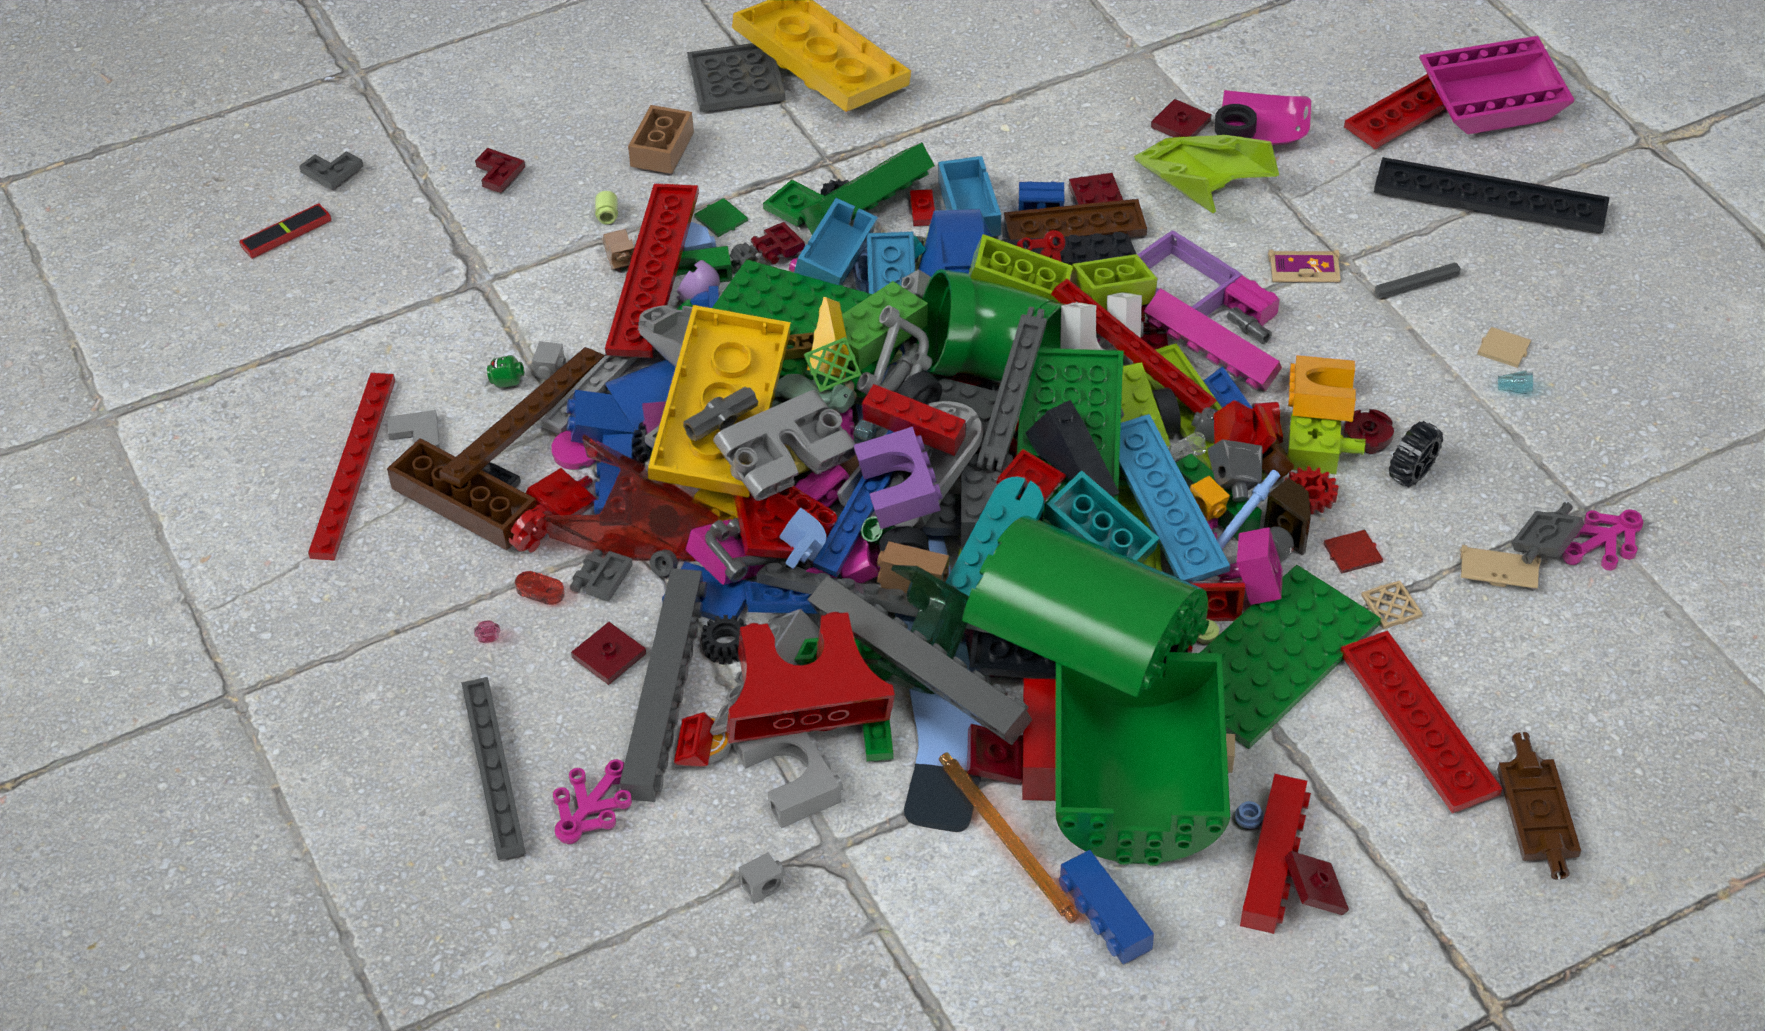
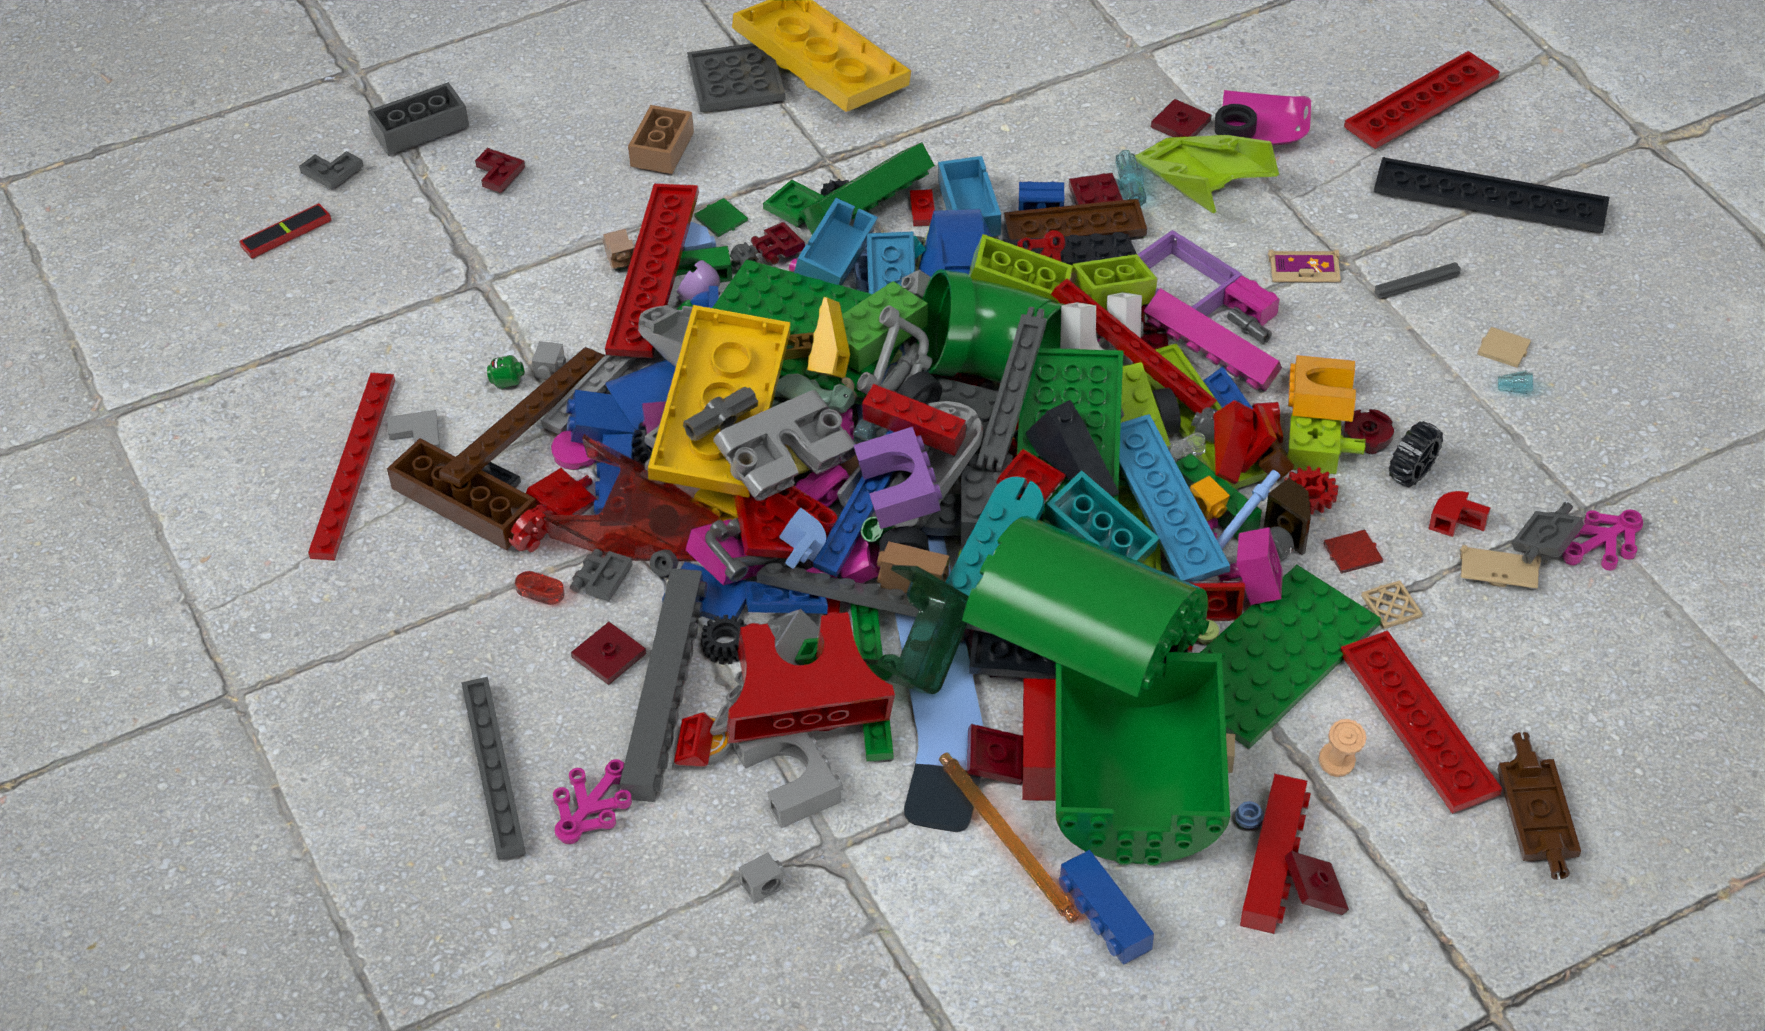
clear pink plate [474,620,501,643] -> none
yellowish green brick [595,191,618,224] -> none
bright green window [804,337,862,392] -> none
dark grey brick [807,576,1032,745] -> none
dark grey torso [1208,439,1262,502] -> none
dark pink slope [1419,36,1574,135] -> none
none -> dark grey brick [368,82,469,155]
none -> clear light blue piece [1115,150,1146,206]
none -> light nougat hose [1318,719,1366,777]
none -> red brick [1429,491,1491,537]

